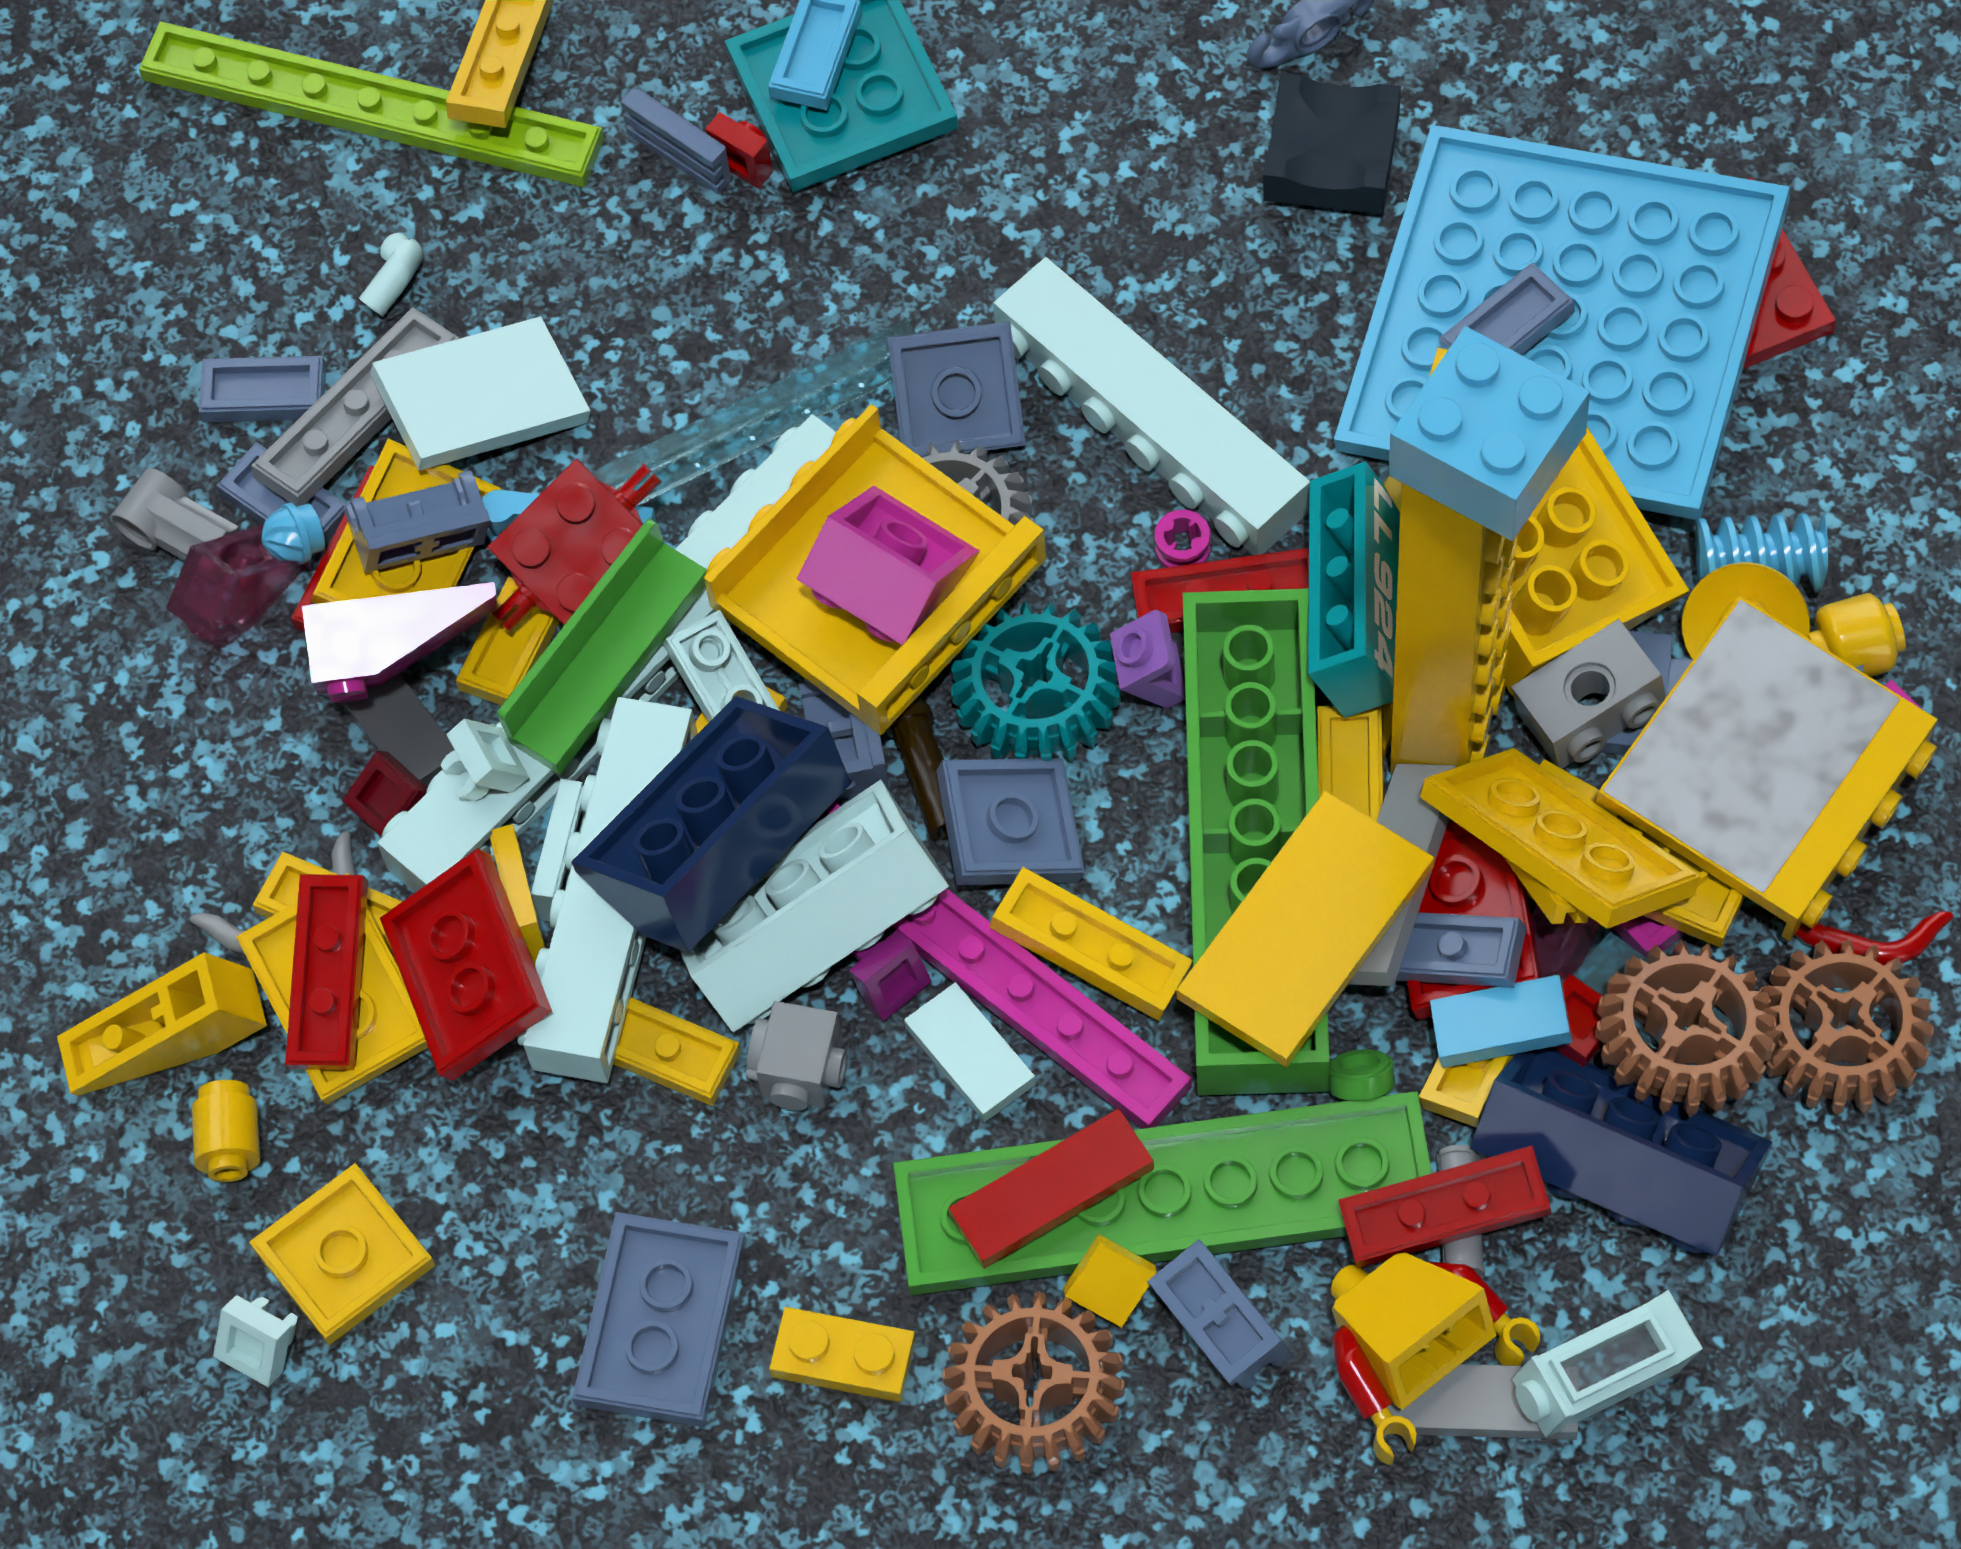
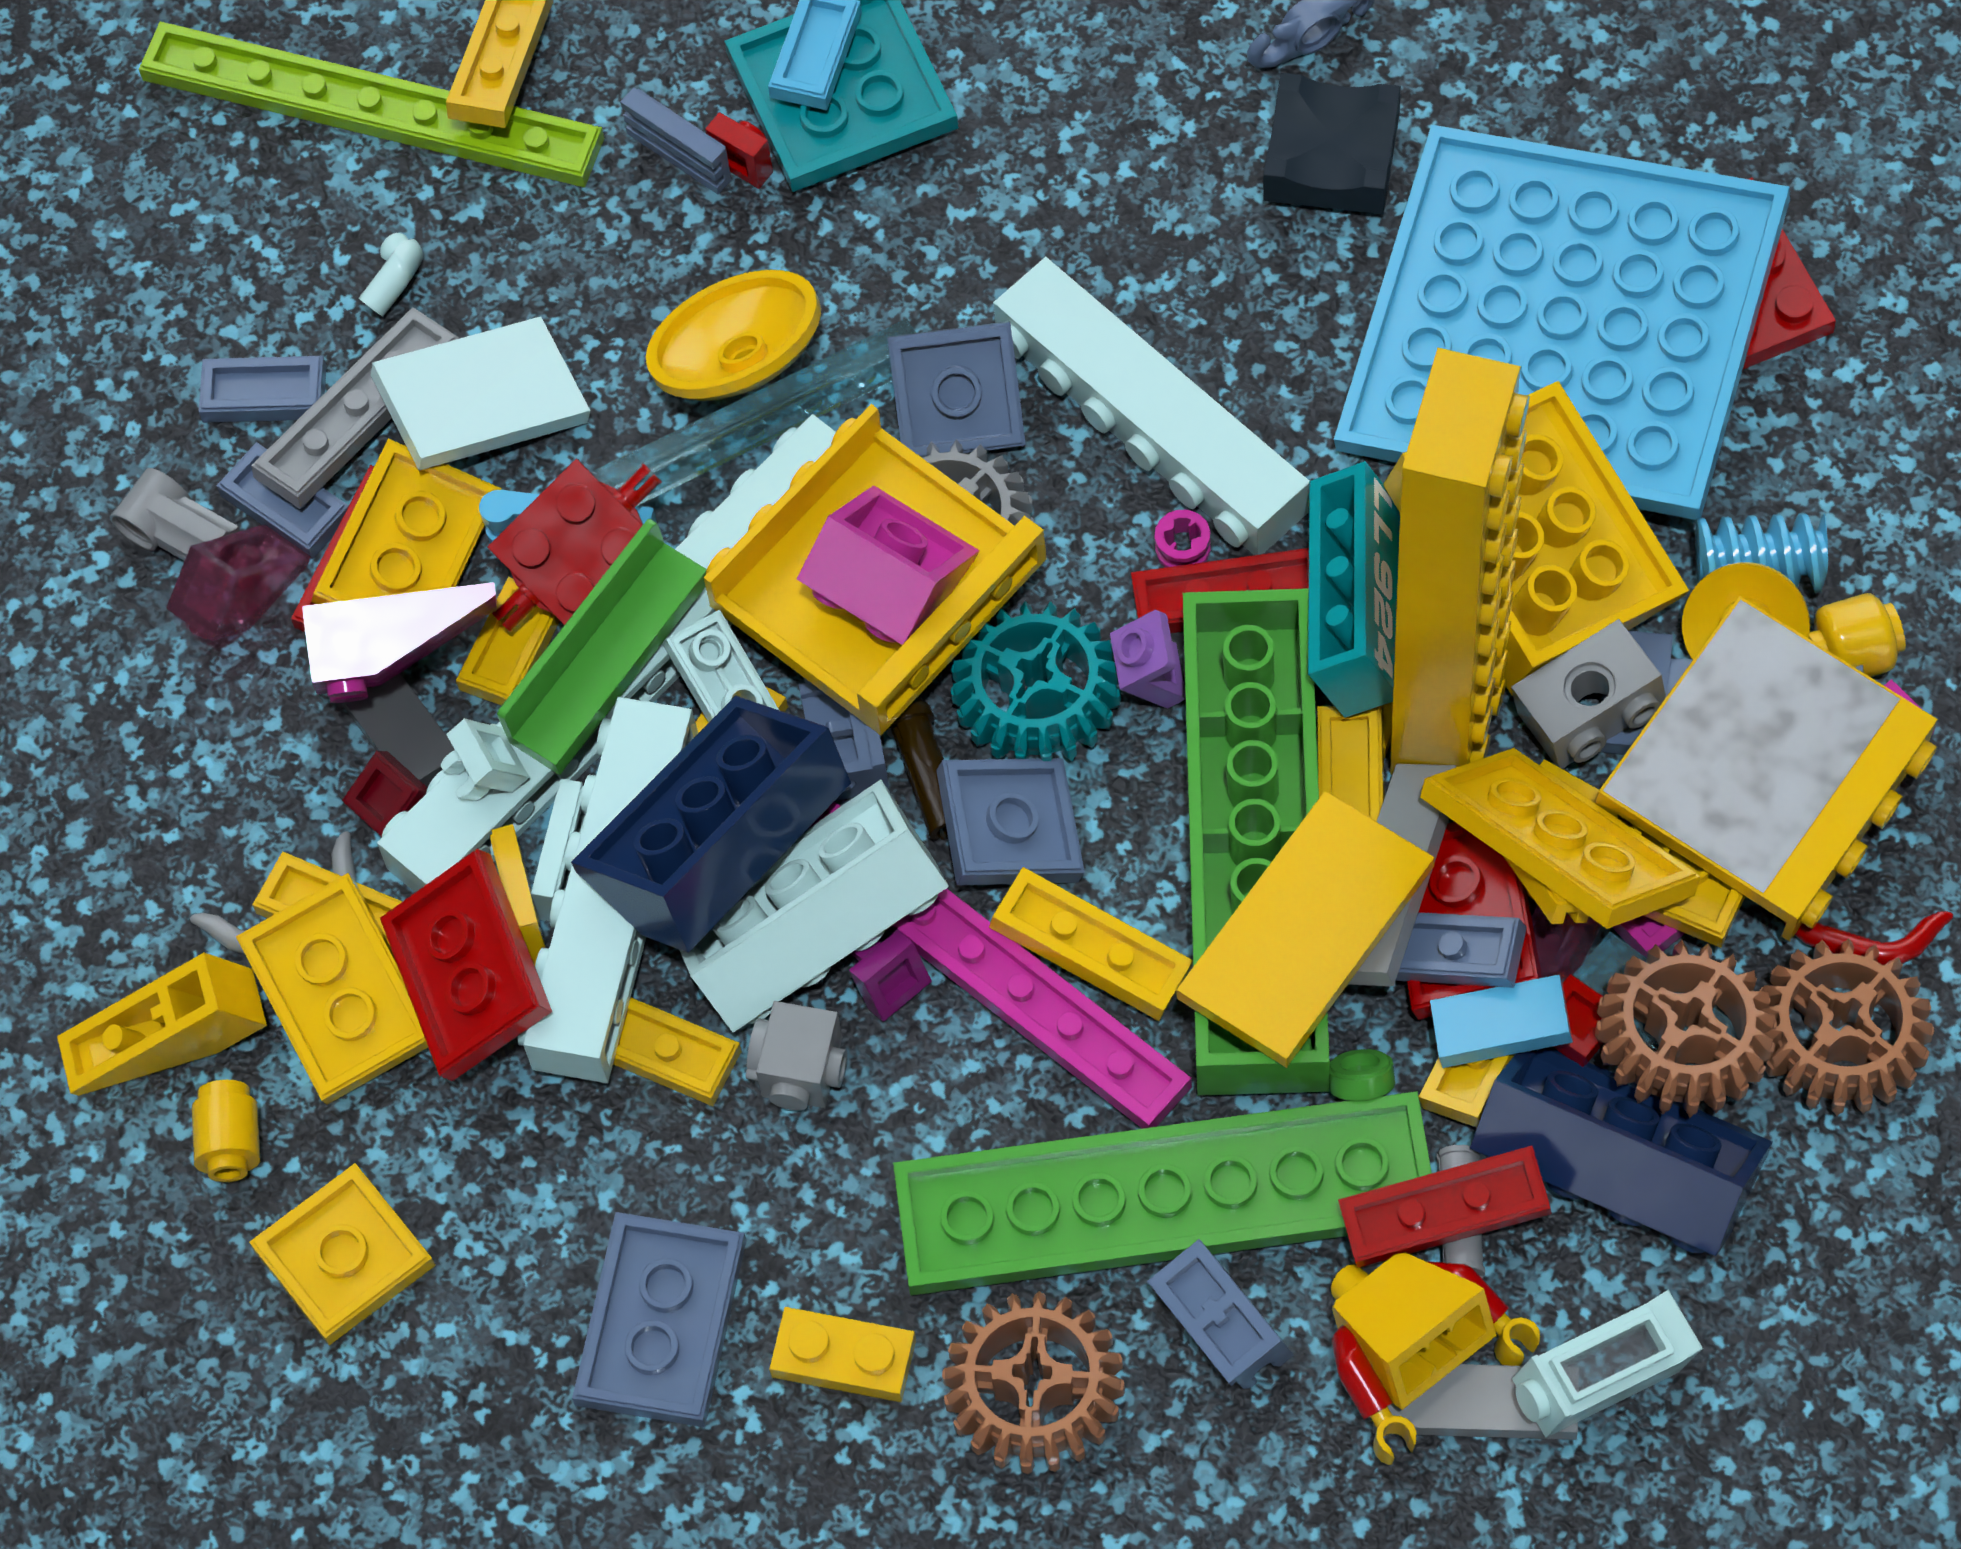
light aqua tile [213,1295,298,1387] -> none
medium azure plate [261,502,325,564] -> none
red tile [285,874,368,1070] -> none
sand blue hinge [345,471,490,573] -> none
light aqua tile [904,982,1036,1123] -> none
red tile [948,1108,1154,1269] -> none
yellow tile [1063,1234,1157,1328] -> none
medium azure brick [1389,326,1590,541] -> none
sand blue tile [1439,262,1575,355] -> none
none -> yellow dish [646,270,821,401]

